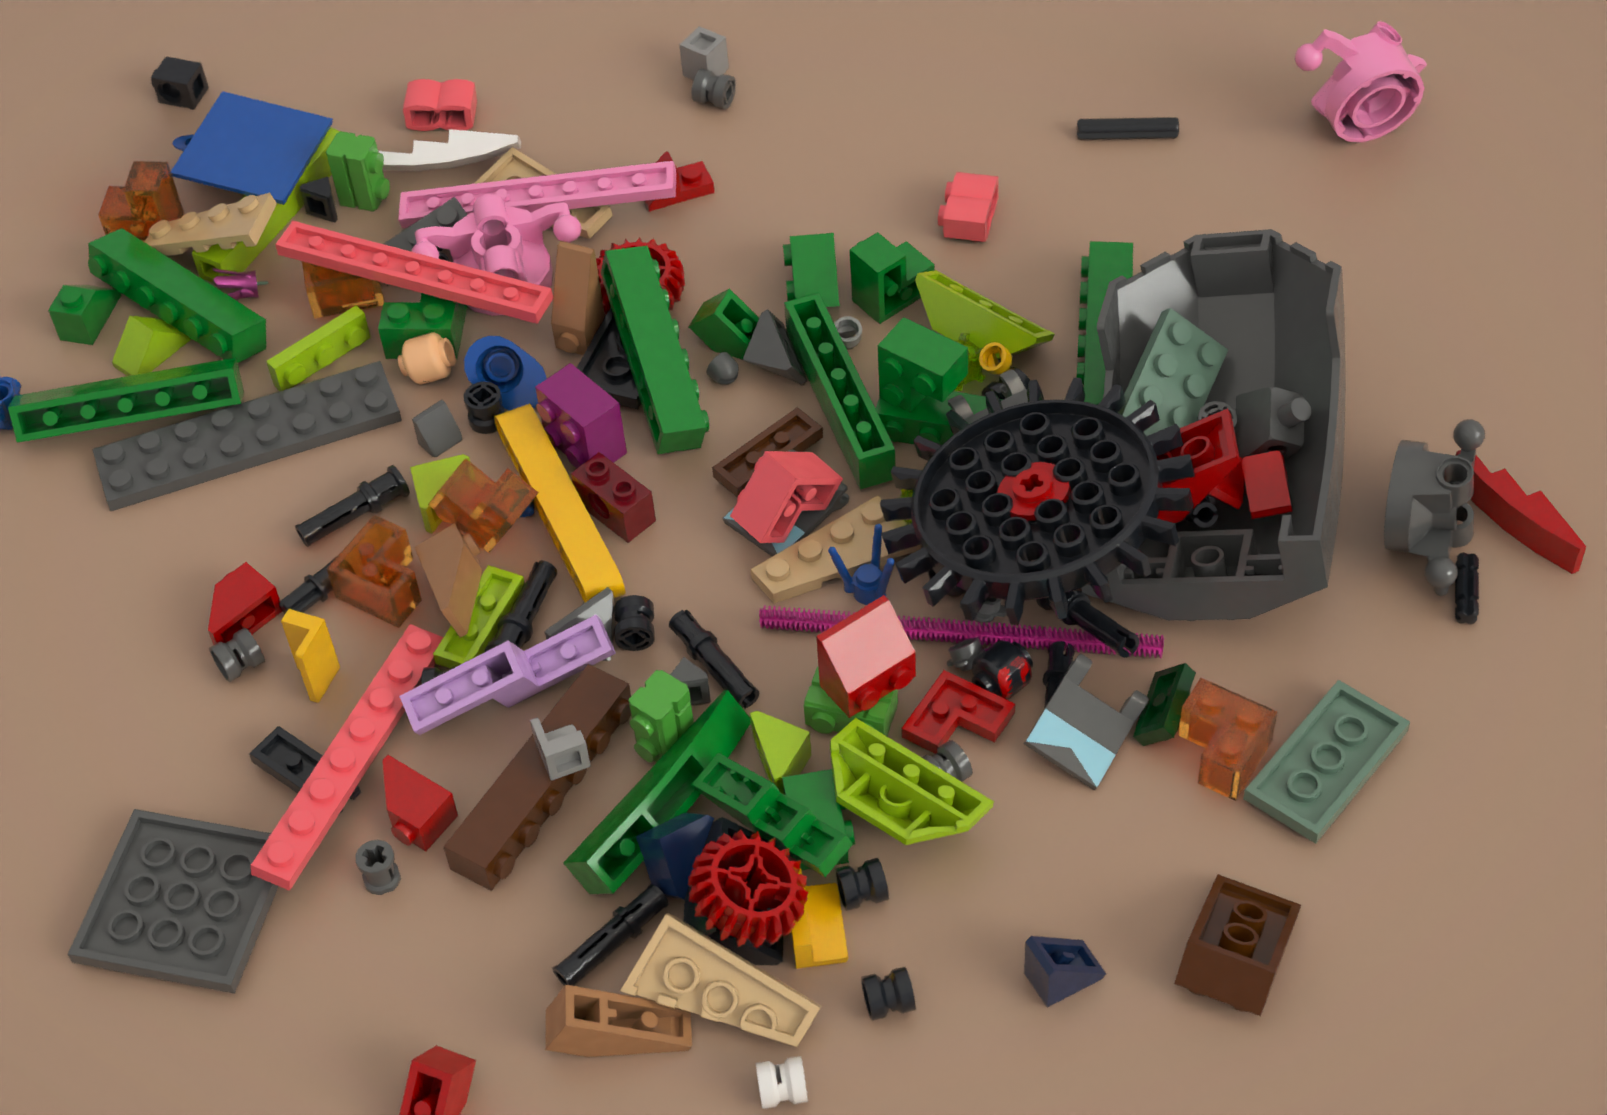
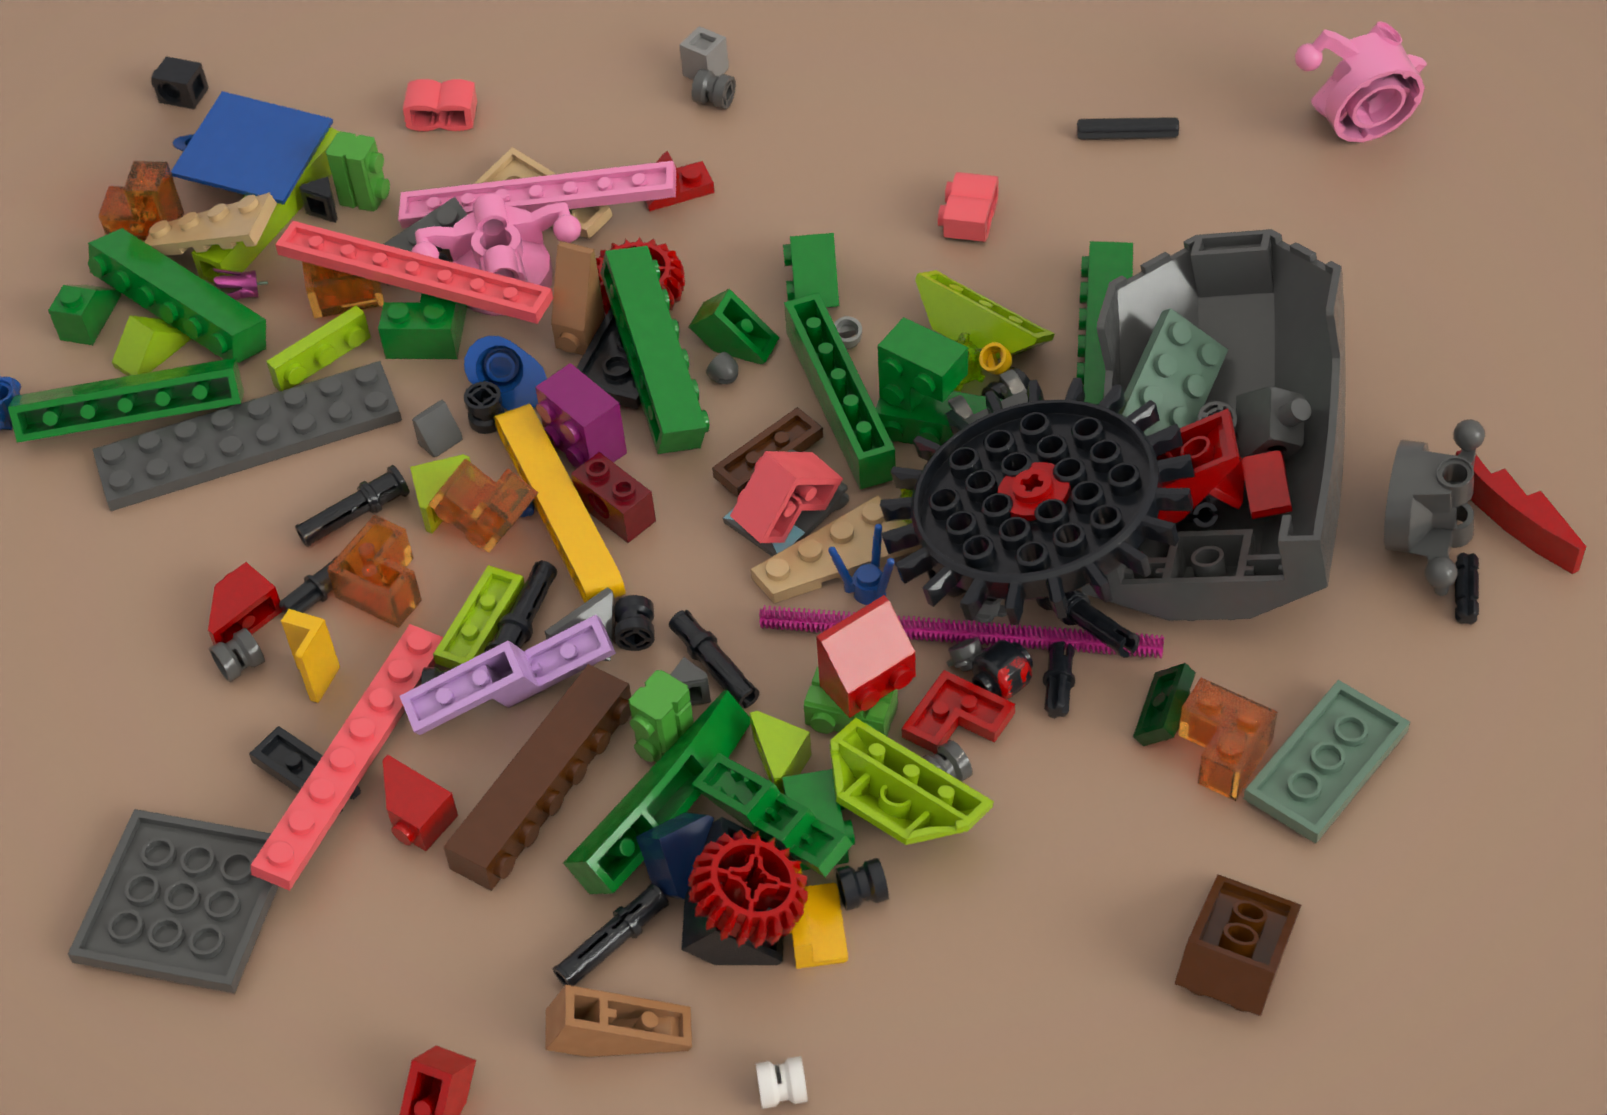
dark grey bush [355,840,401,895] -> none
white slope [378,129,521,171] -> none
light nougat head [398,332,456,385] -> none
medium nougat slope [414,523,482,638] -> none
light grey panel [530,717,591,781] -> none
tan wing [620,912,821,1047] -> none
dark grey slope [743,309,808,385] -> none
green brick [850,232,935,324] -> none
black wheel [861,966,916,1021] -> none
dark grey flag [1024,654,1148,790] -> none
dark blue slope [1024,936,1106,1008] -> none

